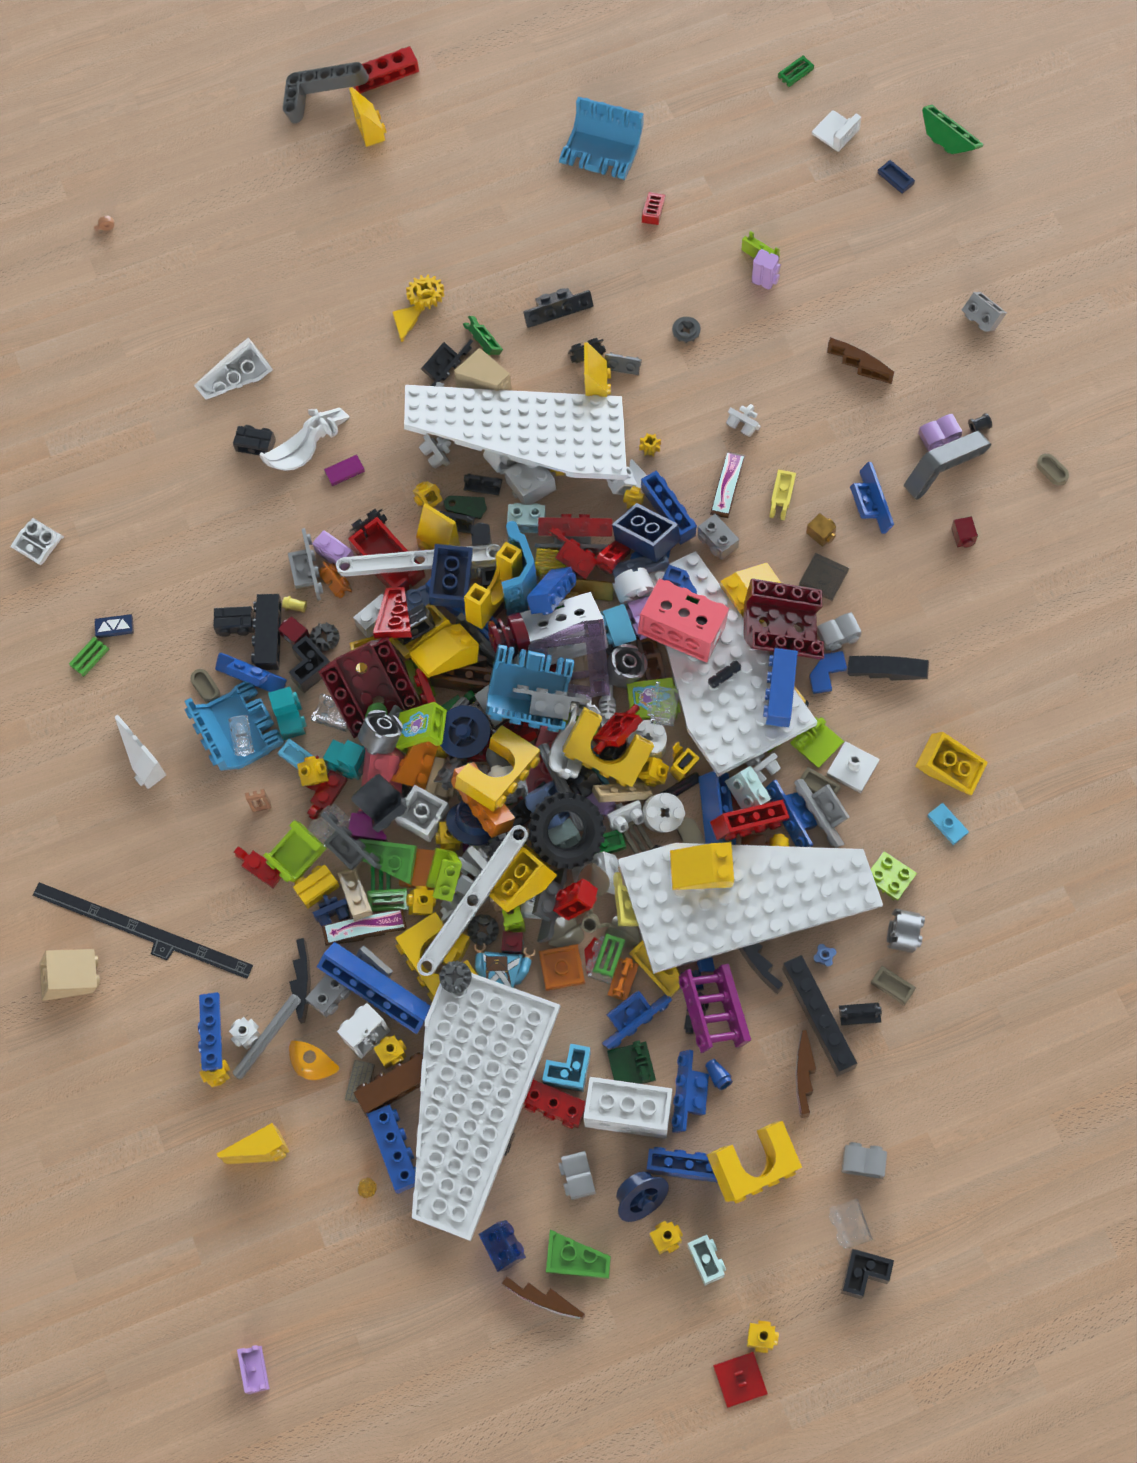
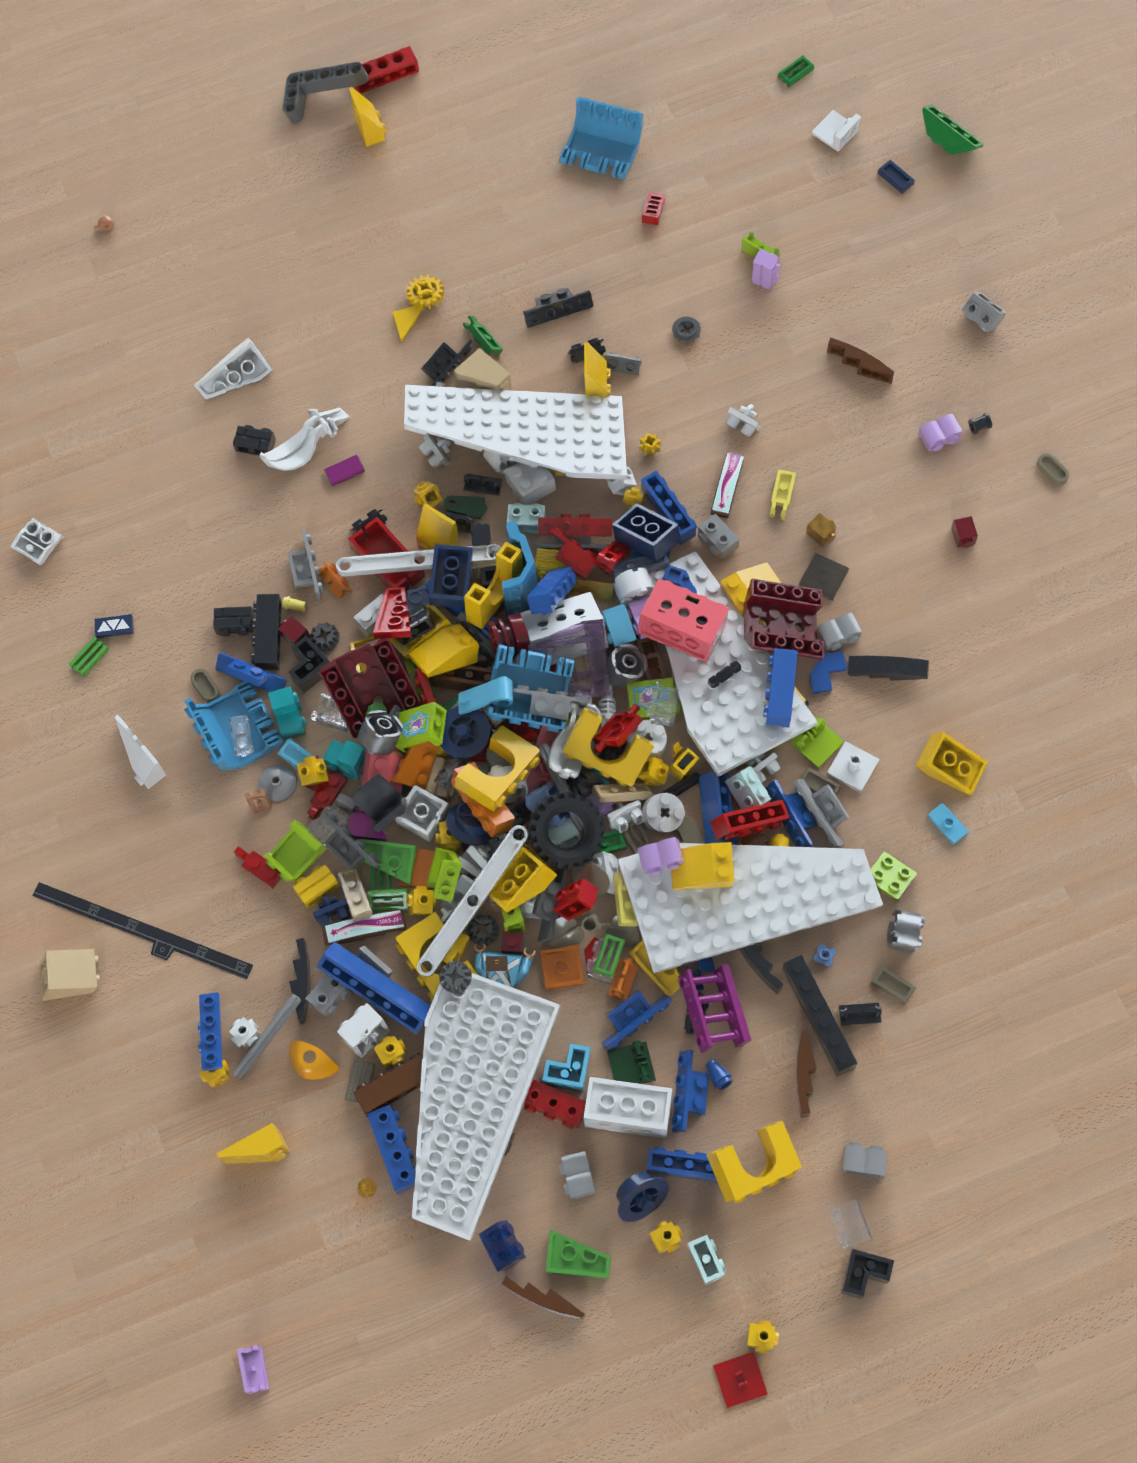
lavender brick [312,530,354,571] -> none
white sticker [629,459,647,488] -> none
blue bracket [850,462,894,534] -> none
dark grey beam [904,431,992,500] -> none
none -> light grey dish [258,765,297,802]
none -> light grey piece [335,787,360,814]
none -> medium azure door [459,676,513,715]
none -> lavender brick [637,837,684,875]

